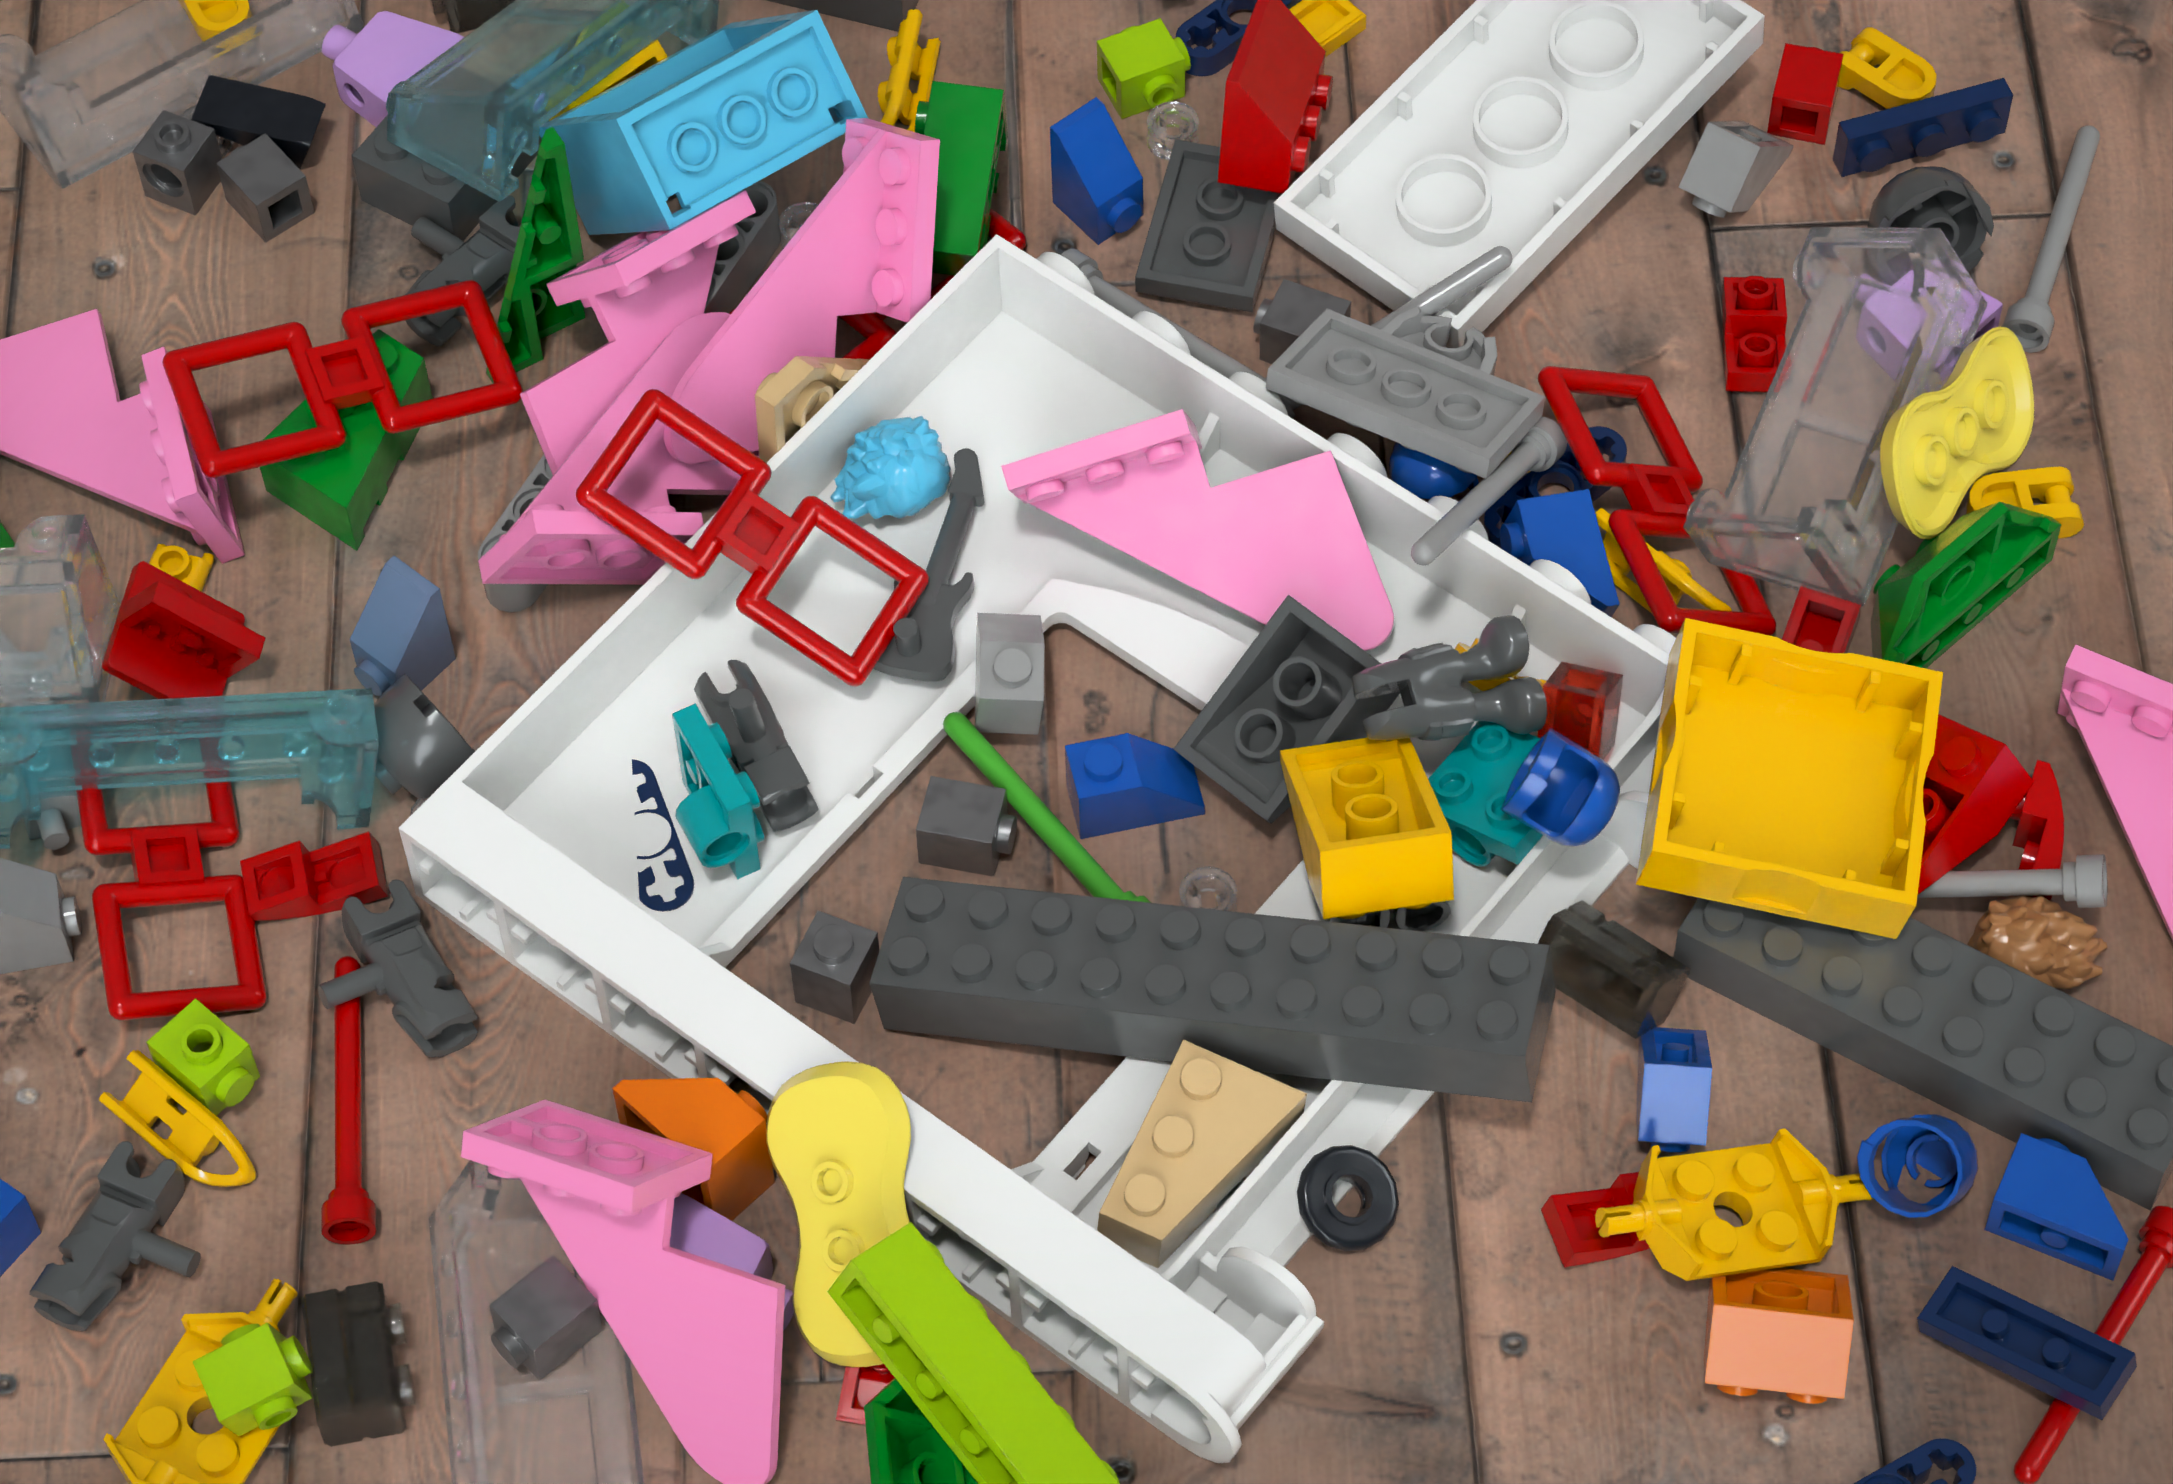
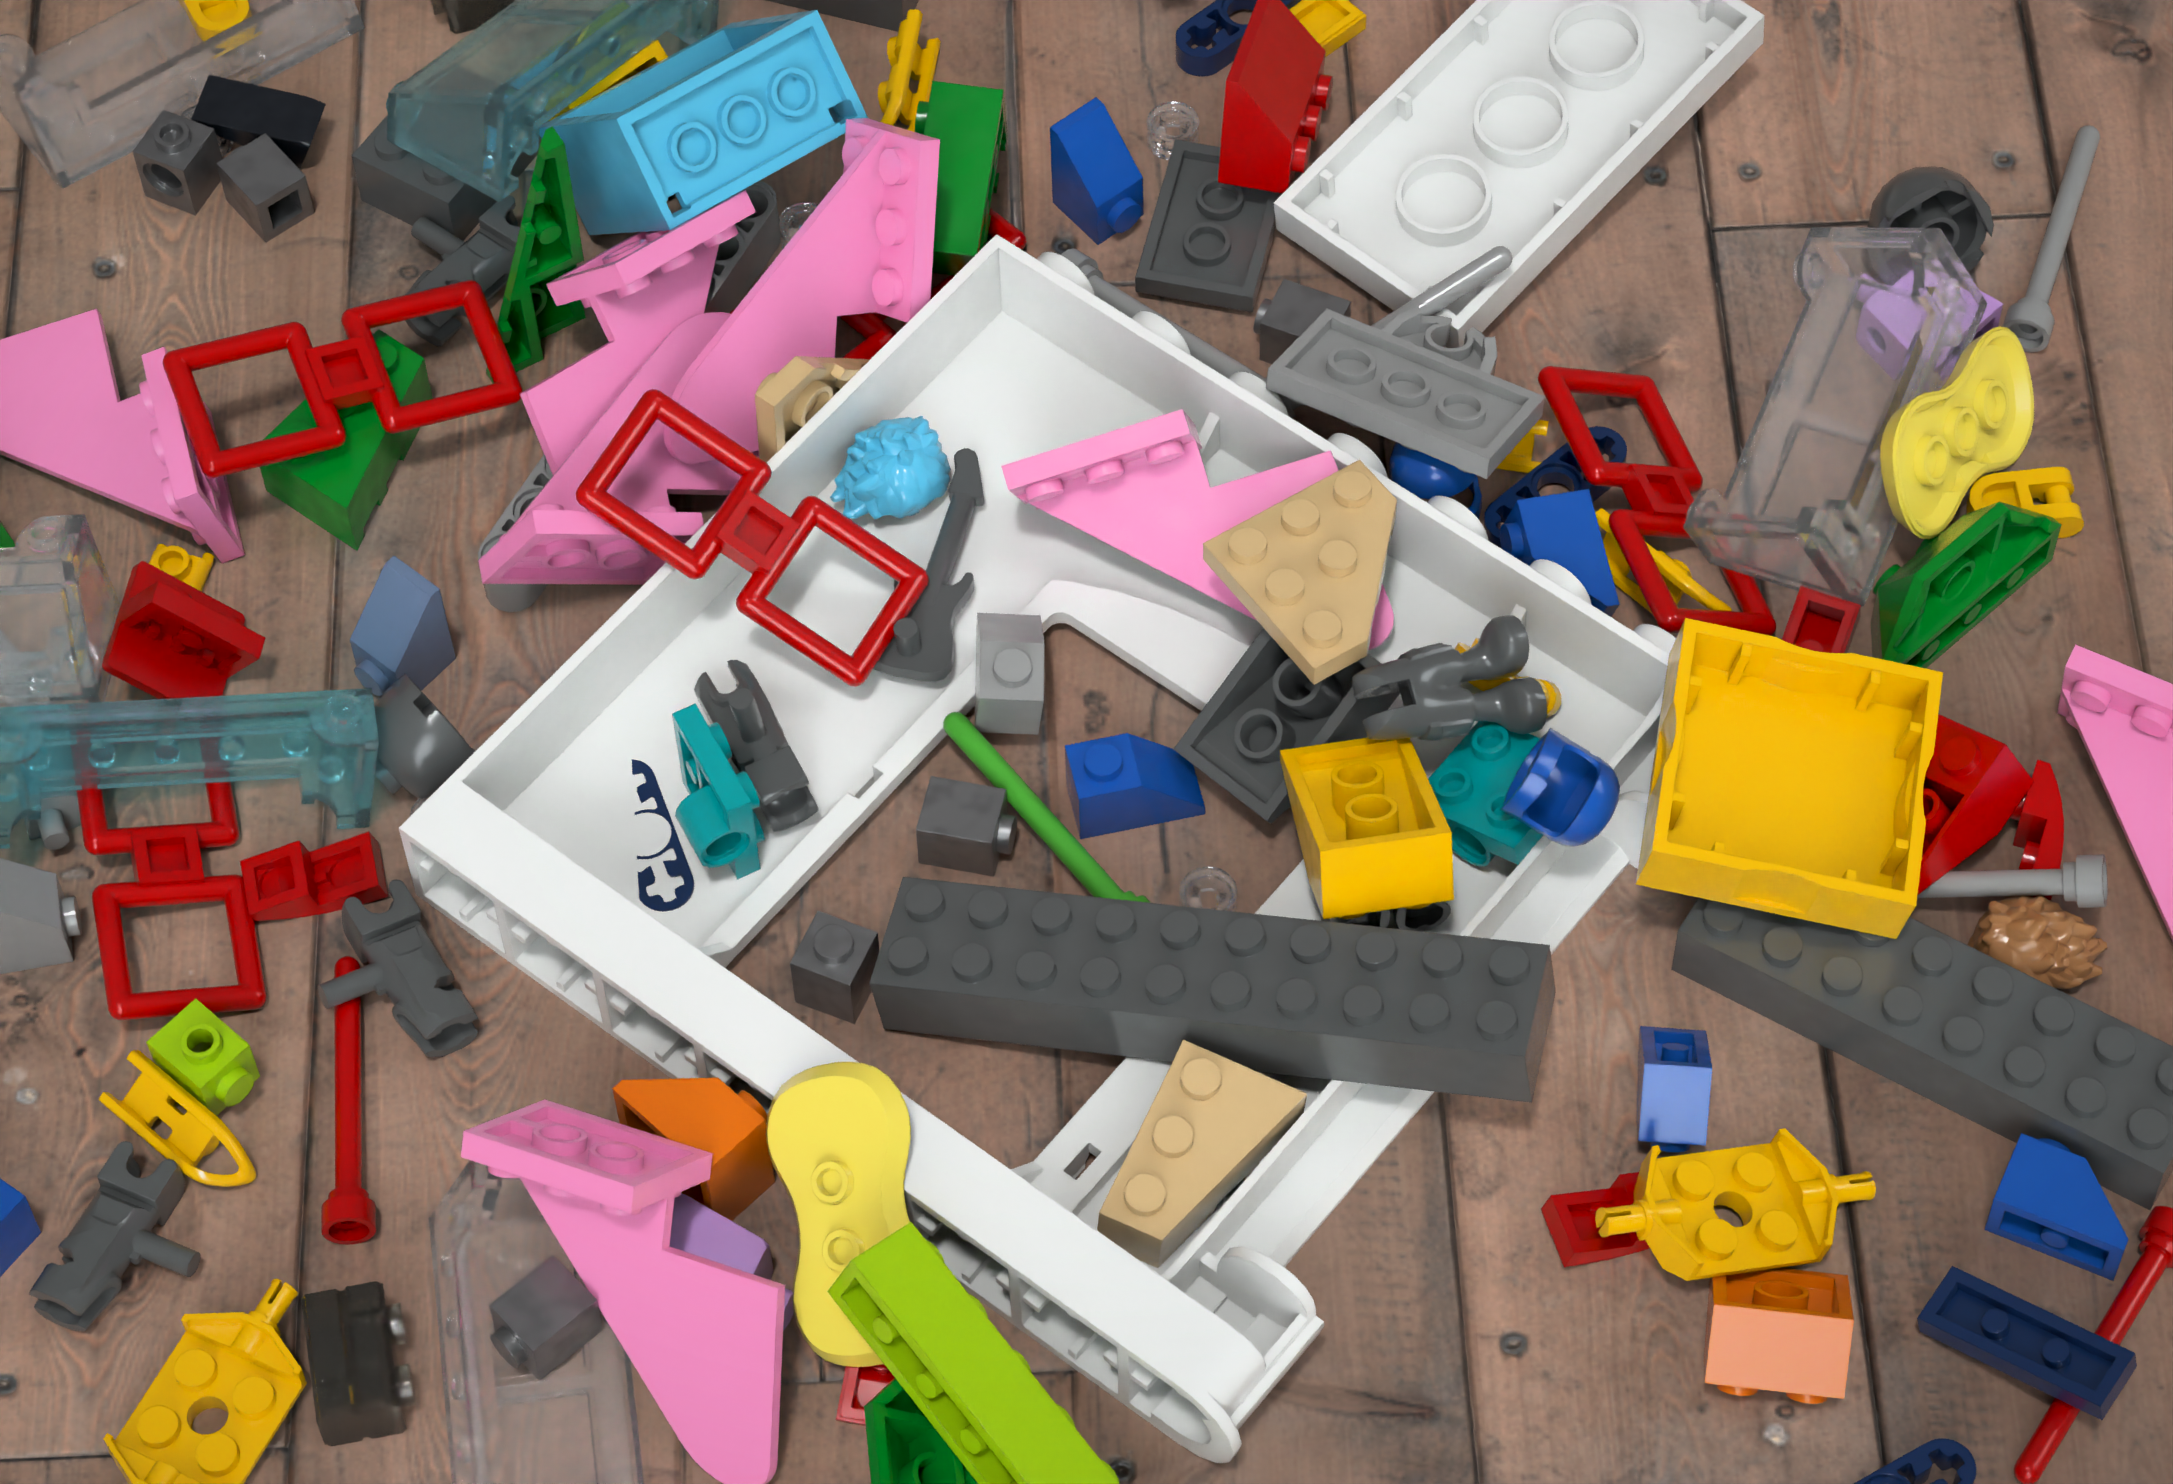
lime brick [193,1323,313,1436] -> none
lavender torso [322,11,472,127] -> none
lime brick [1097,18,1191,120] -> none
black piece [1297,1145,1399,1251] -> none
light grey piece [1411,417,1567,565] -> none
clear red brick [1537,662,1623,760] -> none
clear smoke brick [1538,900,1690,1039] -> none
light grey slope [1679,121,1794,218] -> none
red slope [1722,276,1789,392] -> none
red brick [1767,43,1844,145] -> none
dark blue plate [1833,78,2013,177] -> none
yellow plate [1838,27,1937,109] -> none
blue helmet [1857,1114,1978,1218] -> none
none -> tan plate [1203,460,1397,685]

